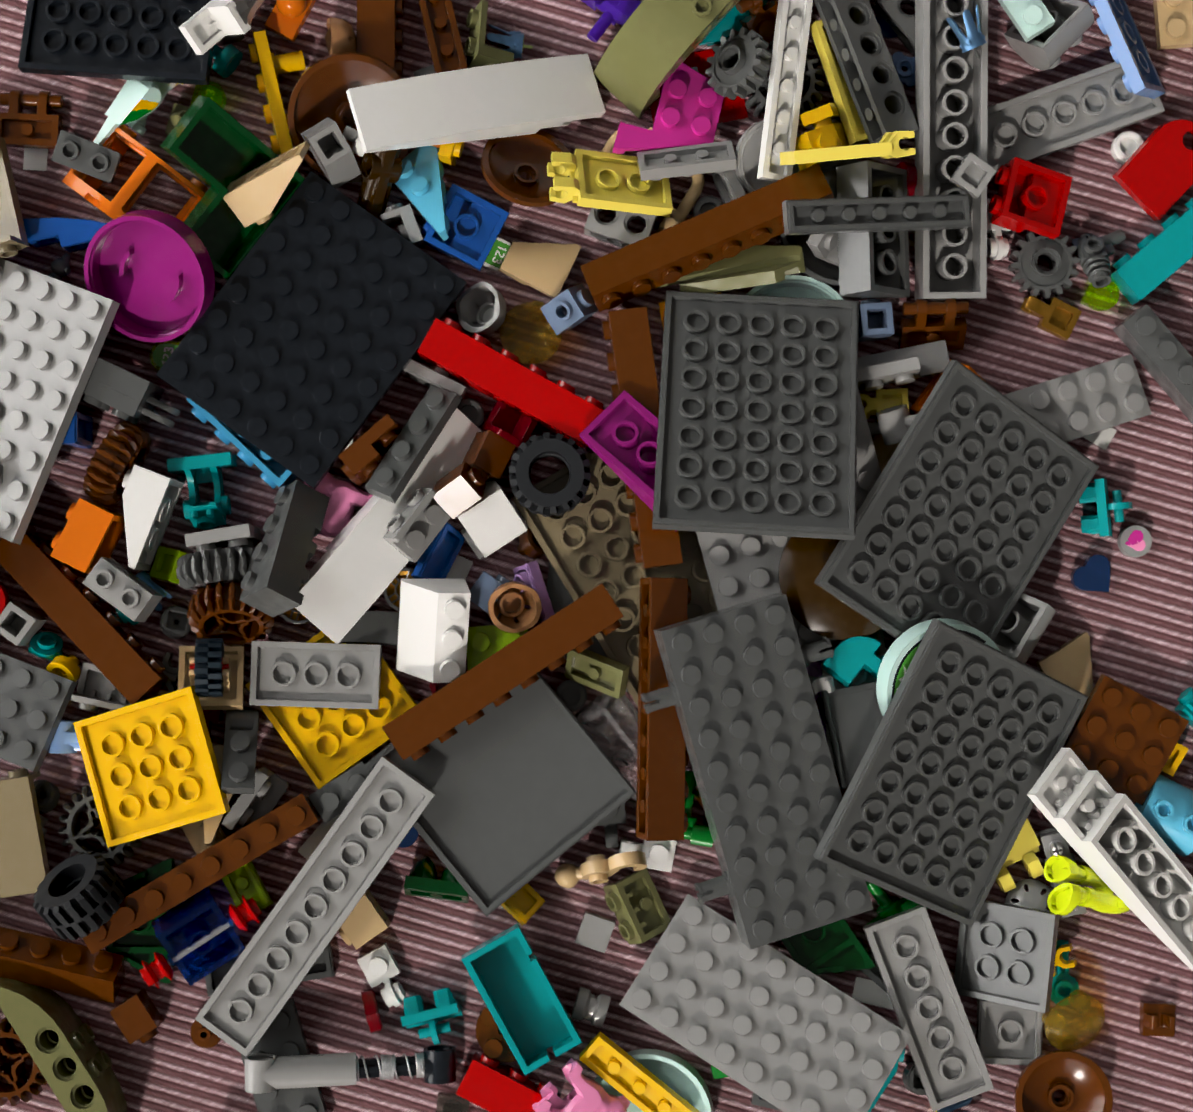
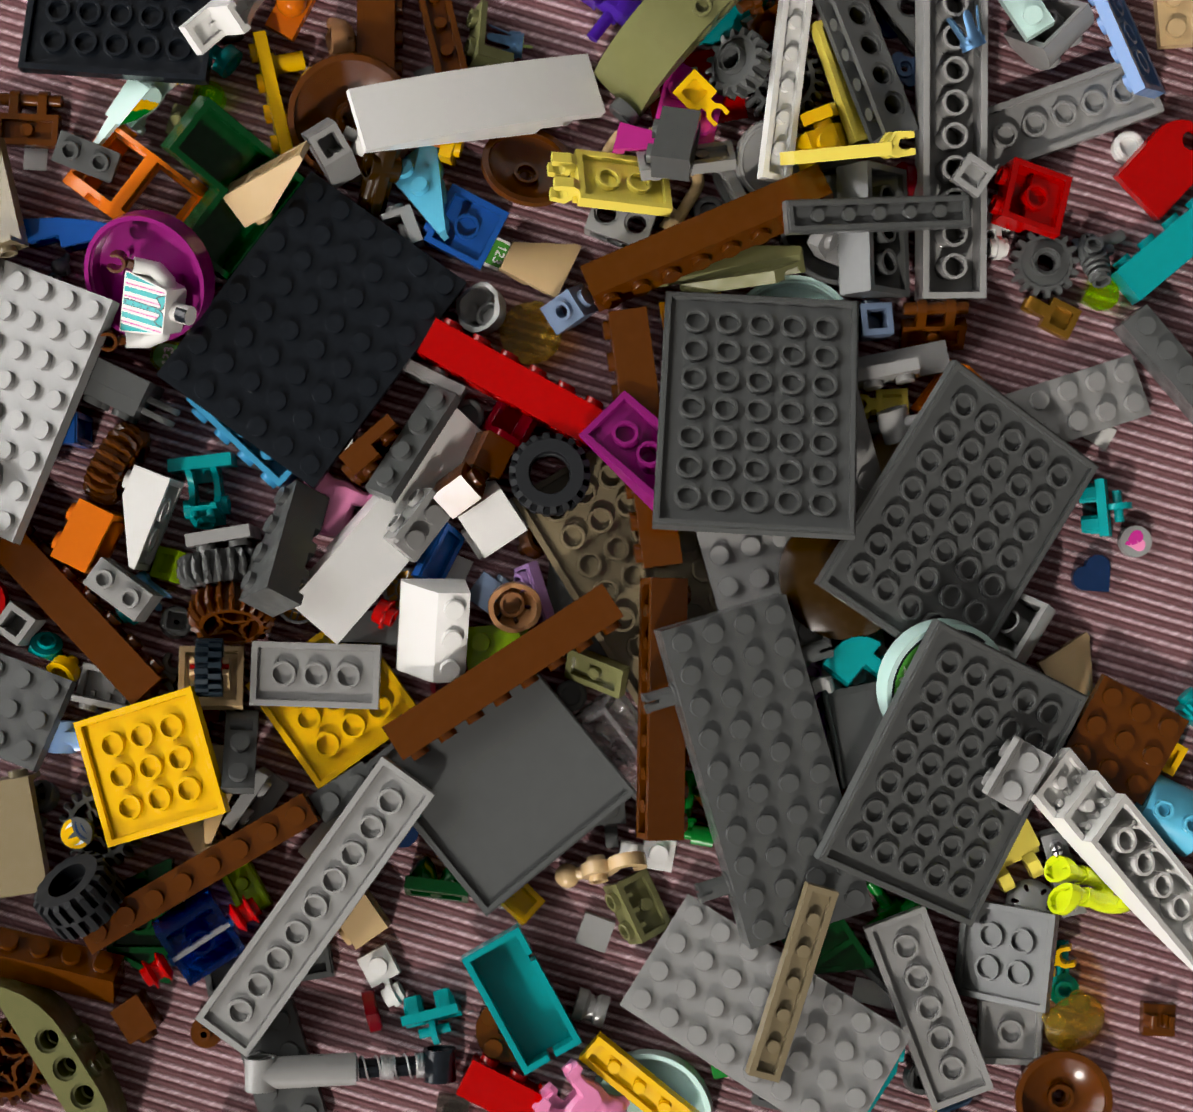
none -> tile [60,816,95,850]
none -> white torso [100,250,197,352]
none -> red plate [371,598,399,629]
none -> dark grey tile [609,97,640,126]
none -> dark grey piece [646,106,701,182]
none -> yellow plate [672,69,730,127]
none -> dark tan plate [745,881,839,1083]
none -> light grey bracket [981,735,1055,815]

